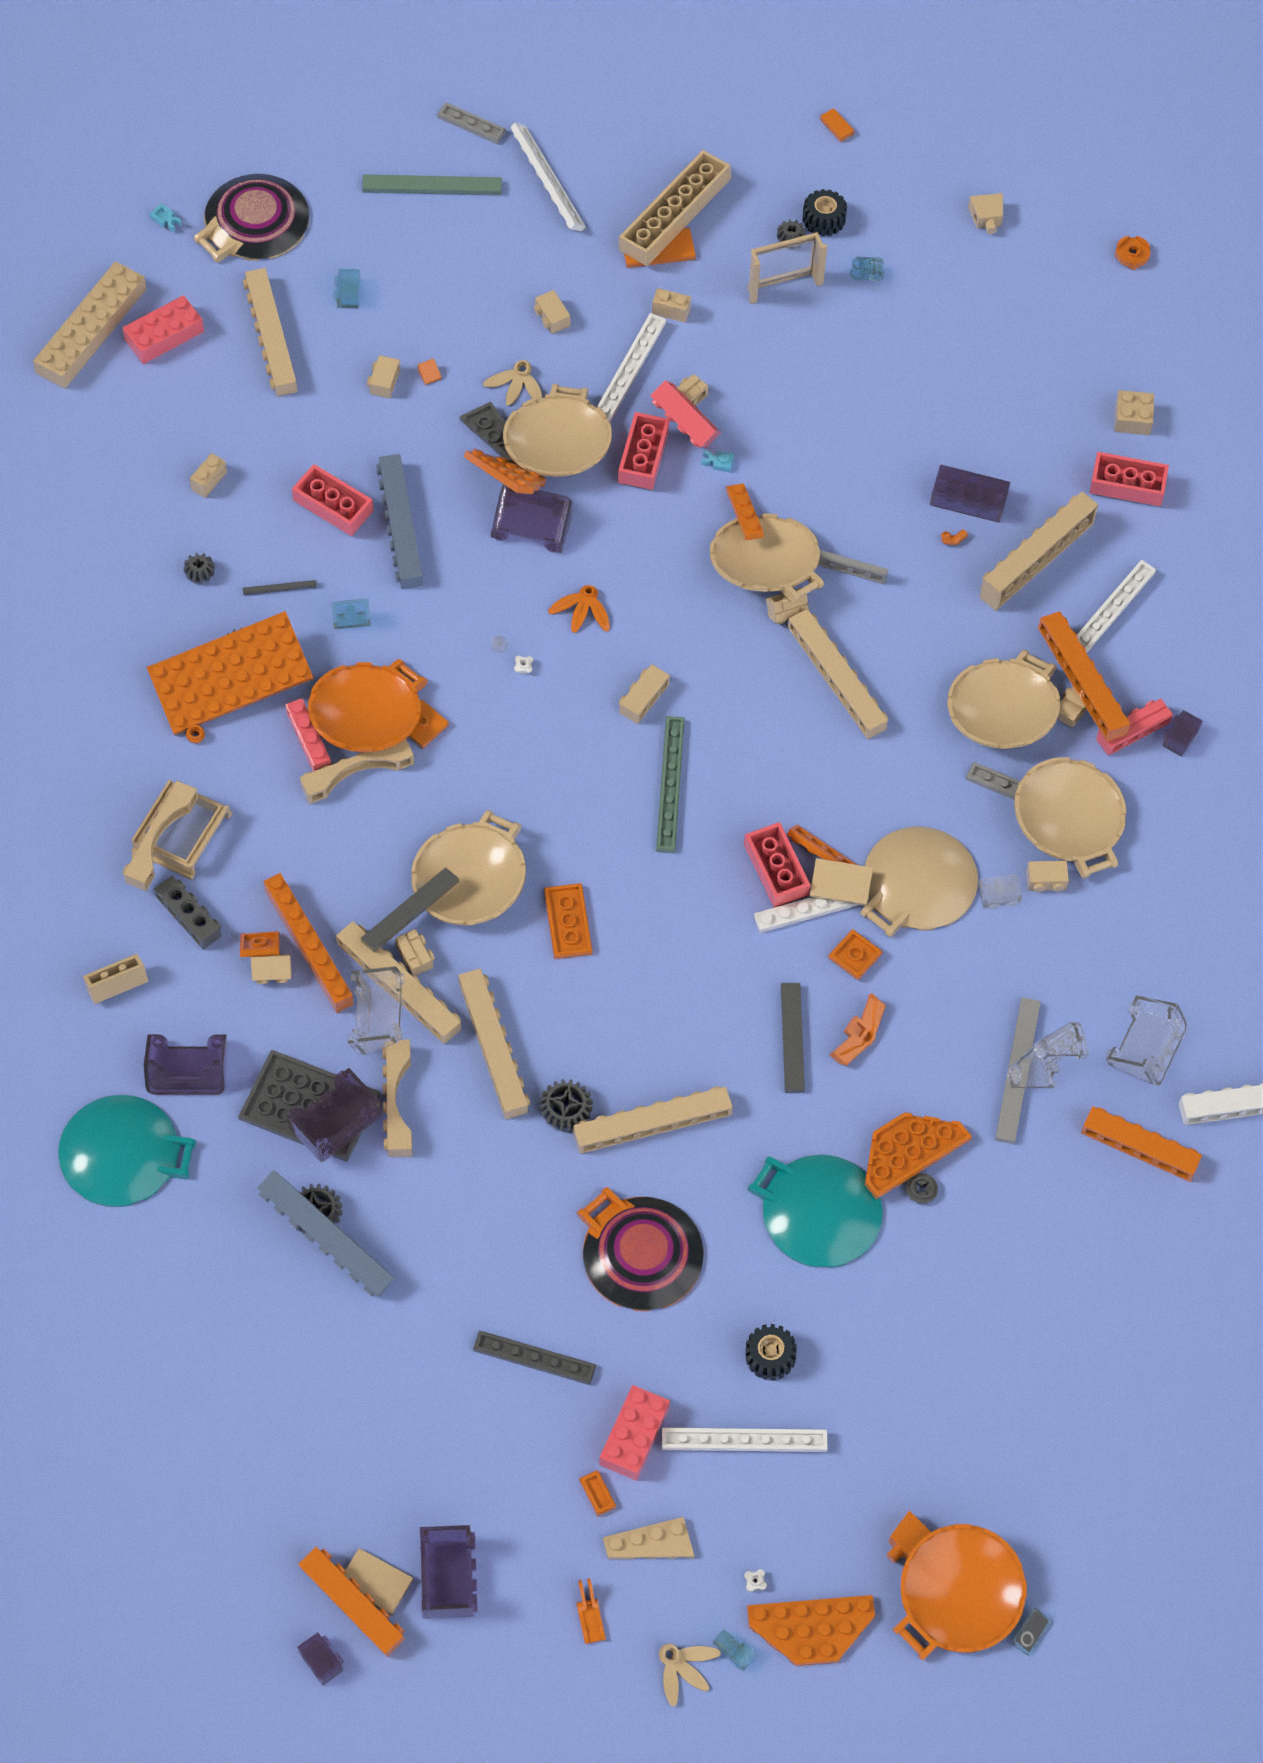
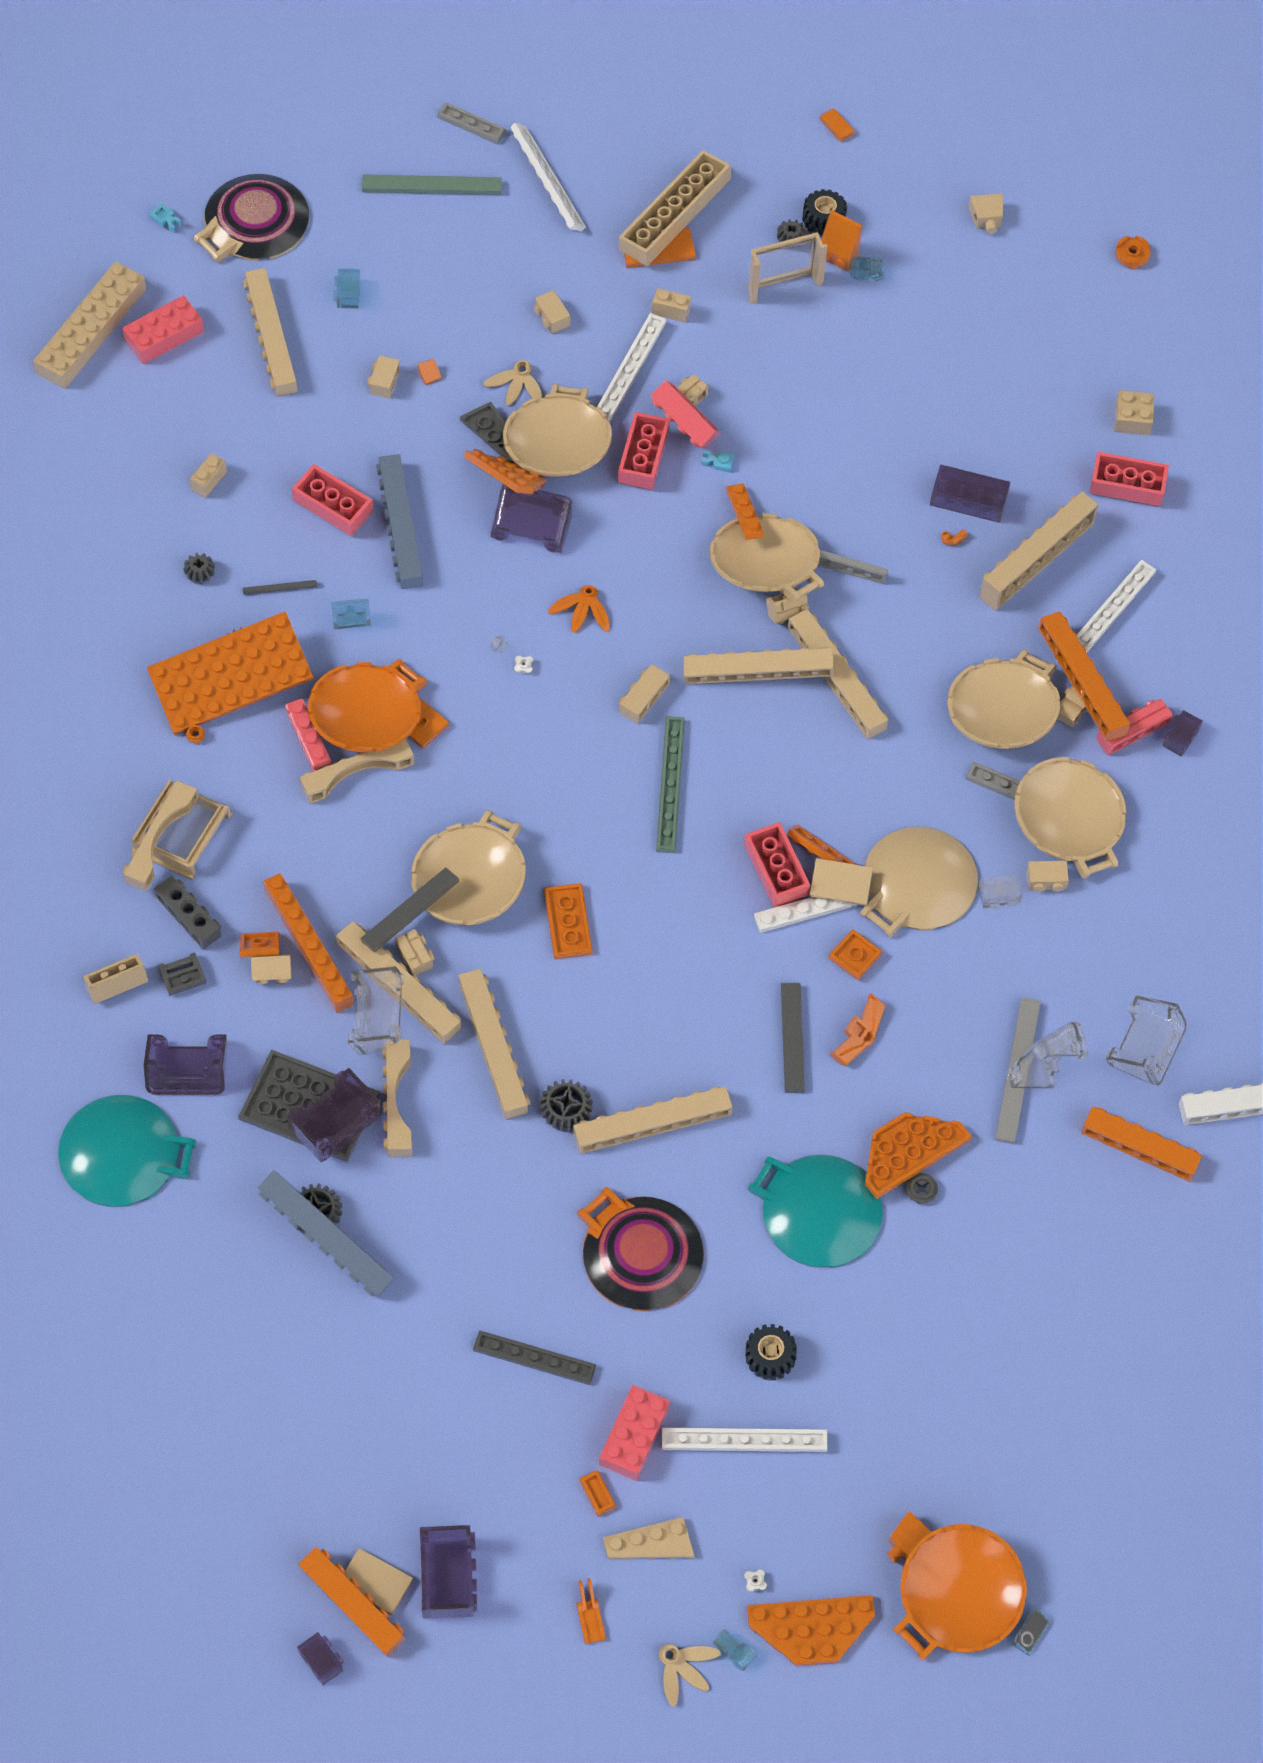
none -> dark grey plate [158,952,206,996]
none -> tan brick [683,647,834,684]
none -> orange slope [821,210,863,271]

